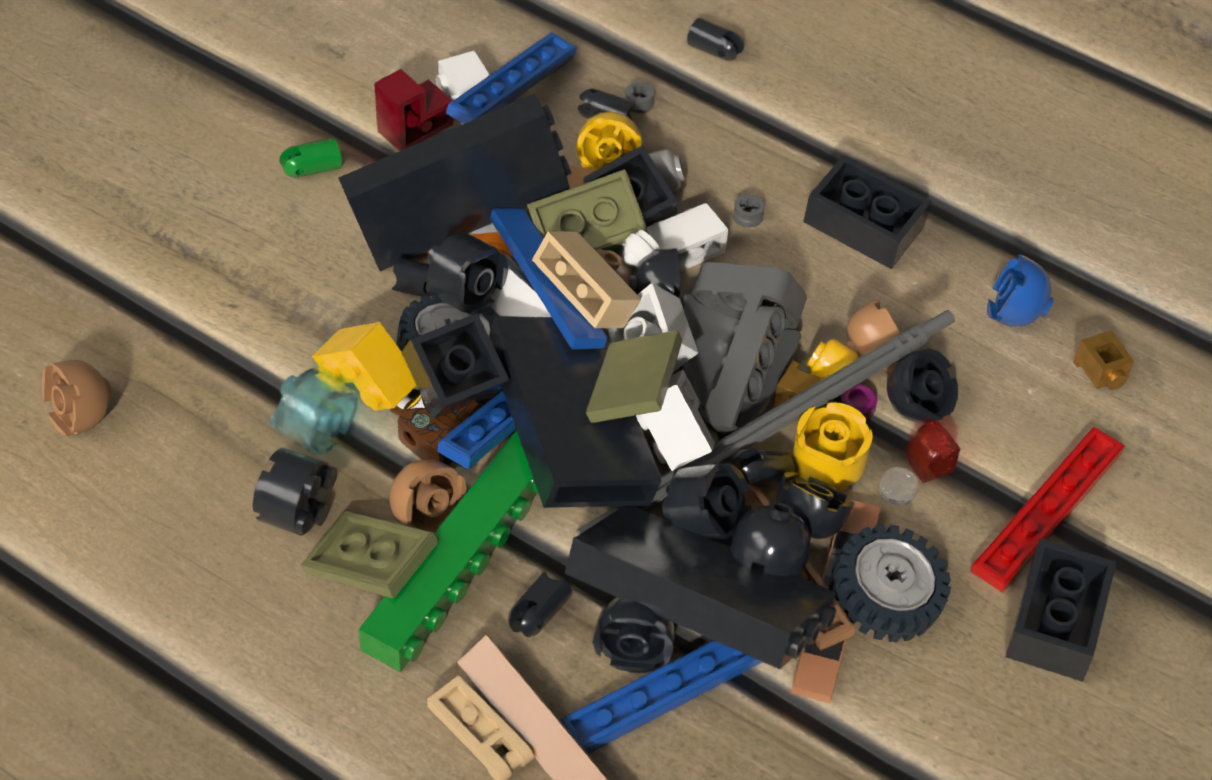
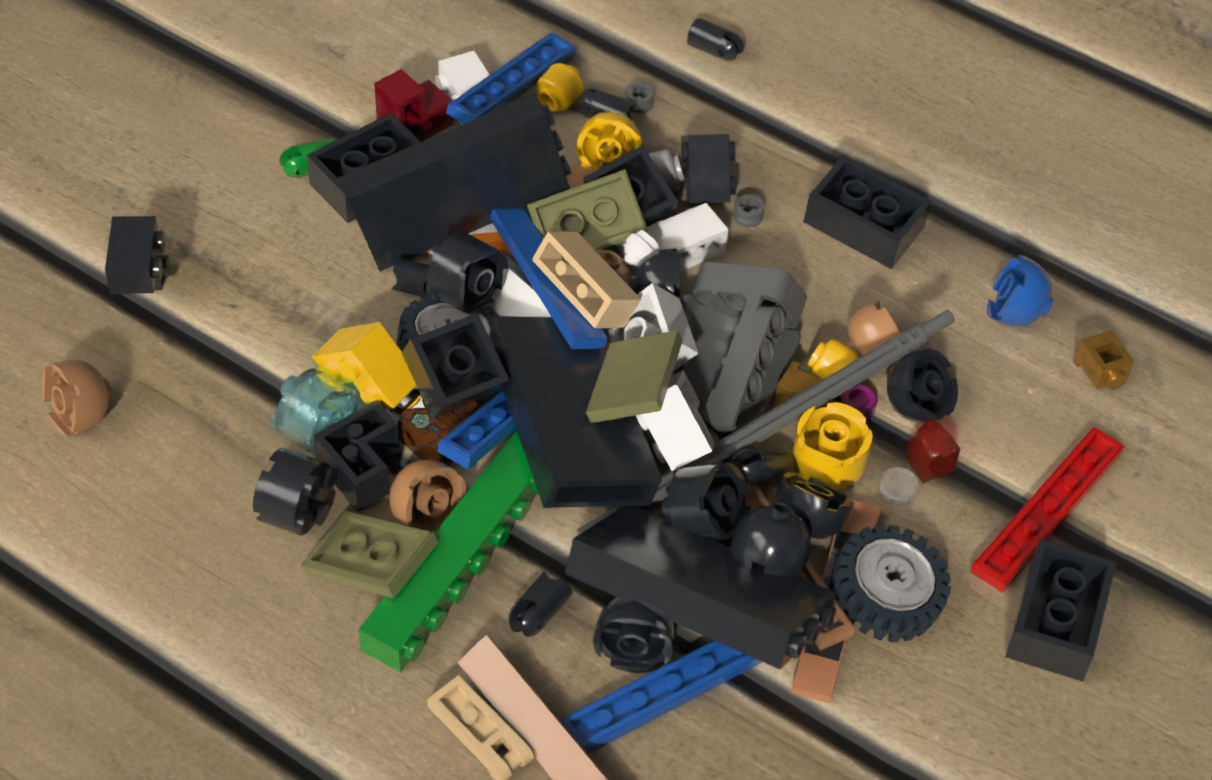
none -> black brick [105,216,170,294]
none -> black brick [307,113,421,223]
none -> black brick [313,400,400,512]
none -> yellow head [536,63,584,112]
none -> black brick [681,134,736,204]

